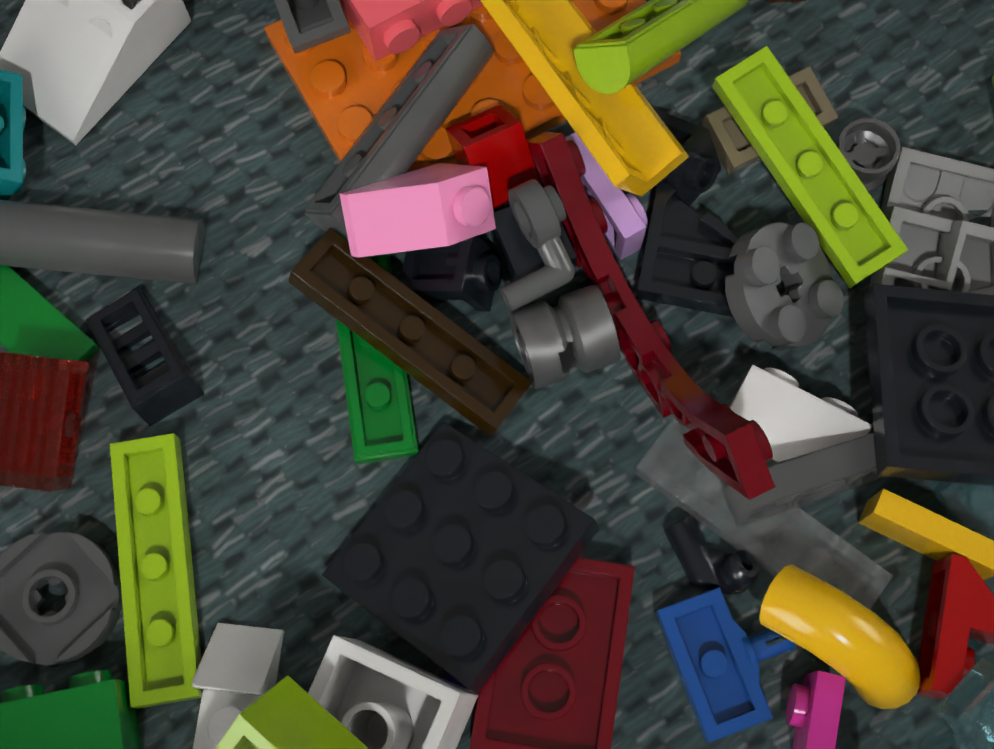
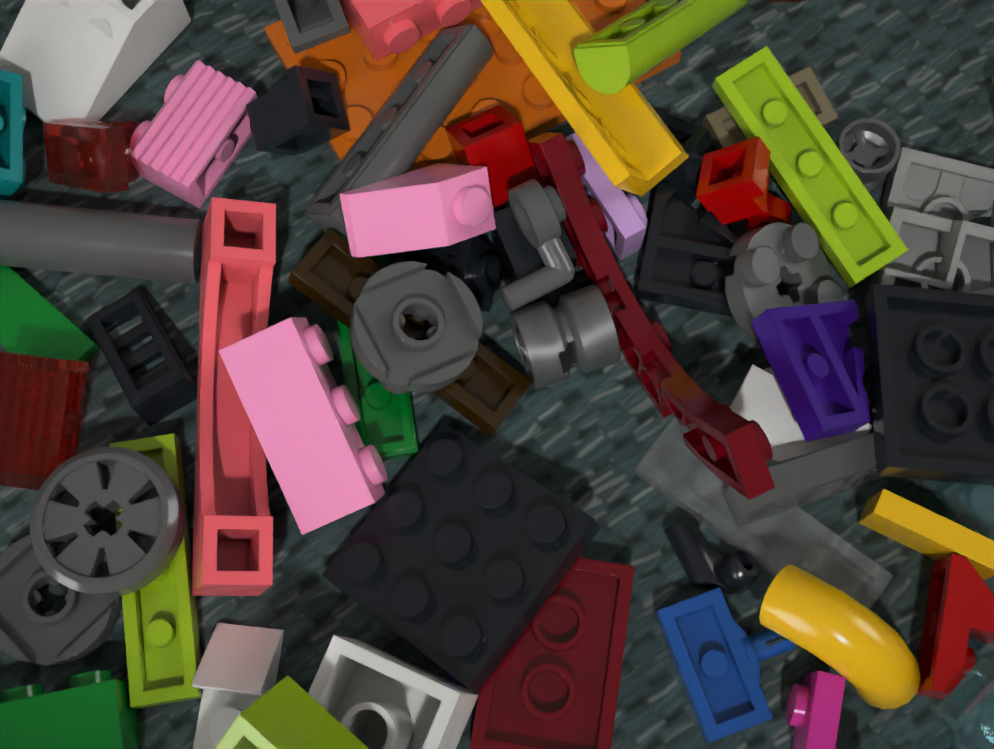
none -> dark grey wheel [30,447,185,597]
none -> clear red slope [43,121,140,193]
none -> bright pink brick [127,60,258,209]
none -> coral arch [192,197,276,596]
none -> bright pink brick [219,317,388,535]
none -> black brick [246,65,350,155]
none -> dark grey plate [349,261,483,394]
none -> red piece [696,136,793,232]
none -> dark purple wing [751,299,870,442]

